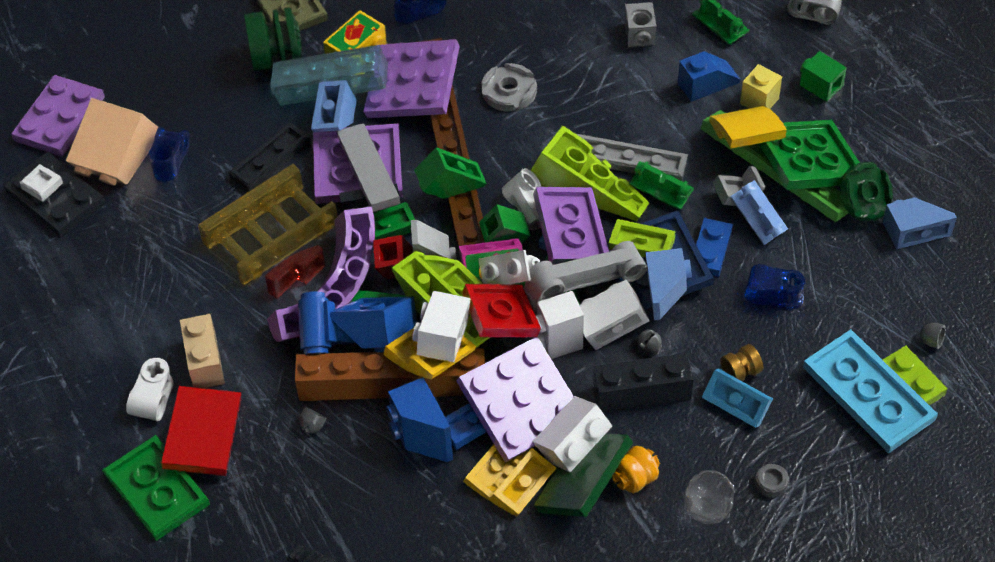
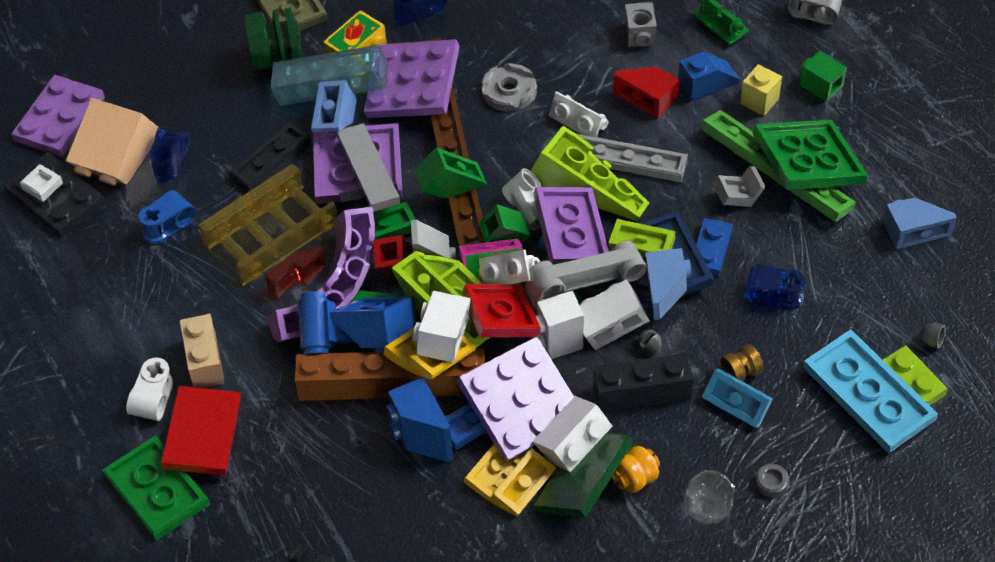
dark grey hinge [299,407,327,434] -> none
green hinge [629,161,694,211] -> none
yellow slope [709,106,787,149] -> none
light blue hinge [730,180,788,245] -> none
dark green tile [840,162,893,221] -> none
none -> blue piece [138,190,196,245]
none -> white hinge [549,91,609,137]
none -> red slope [613,67,679,118]

